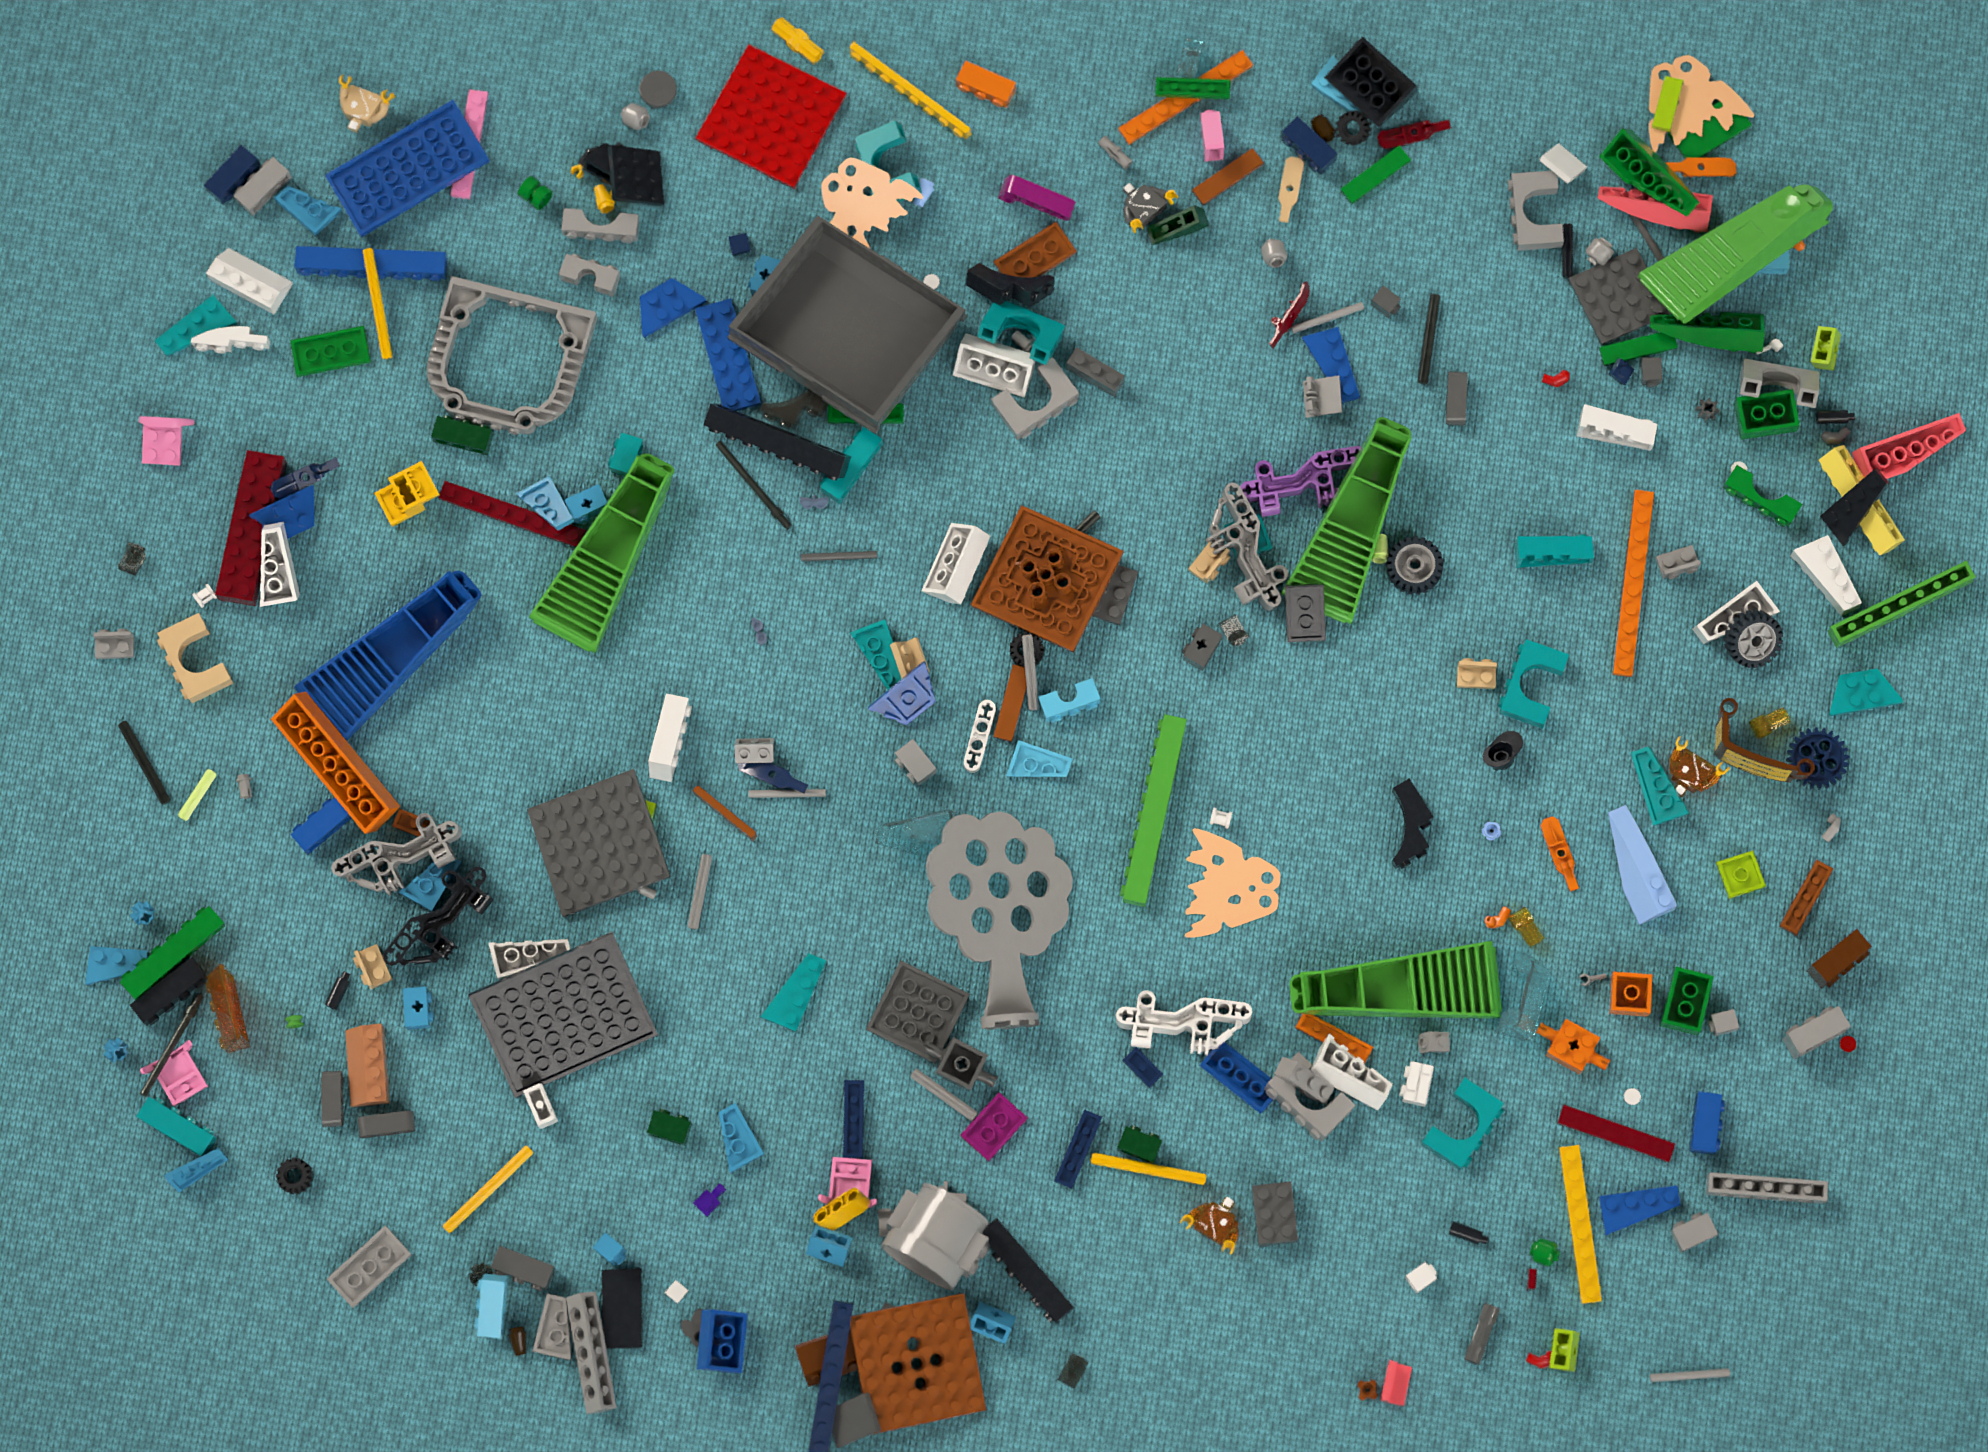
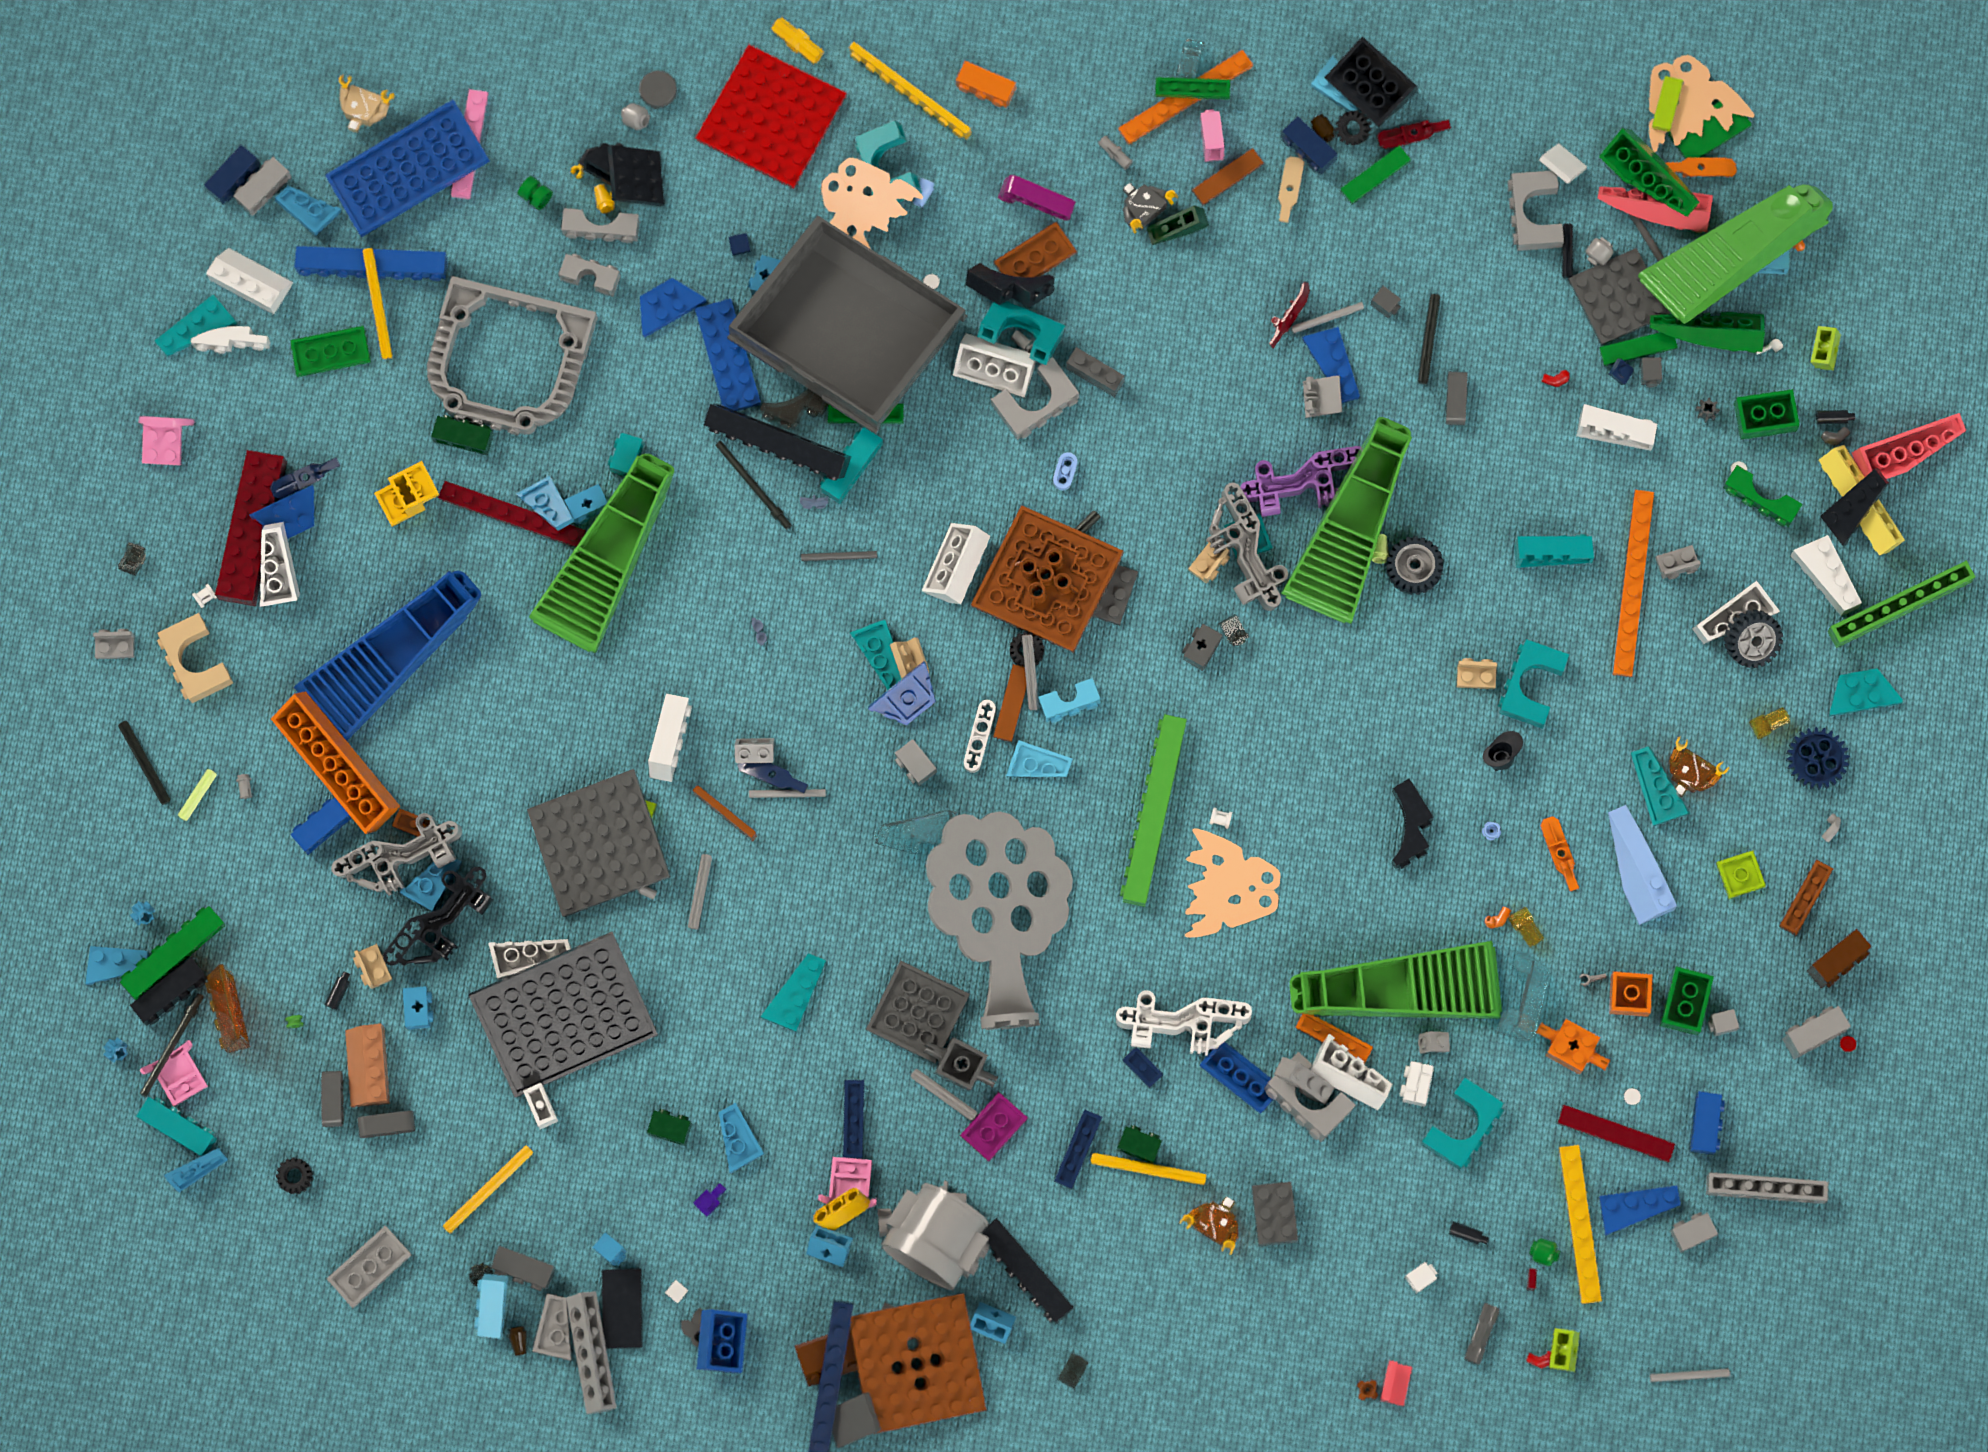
light grey head [1261,239,1288,268] -> none
tile [1285,583,1326,642] -> none
reddish brown panel [1715,698,1815,783] -> none
light grey arch [1740,358,1819,408] -> none
none -> light blue plate [1053,452,1077,490]

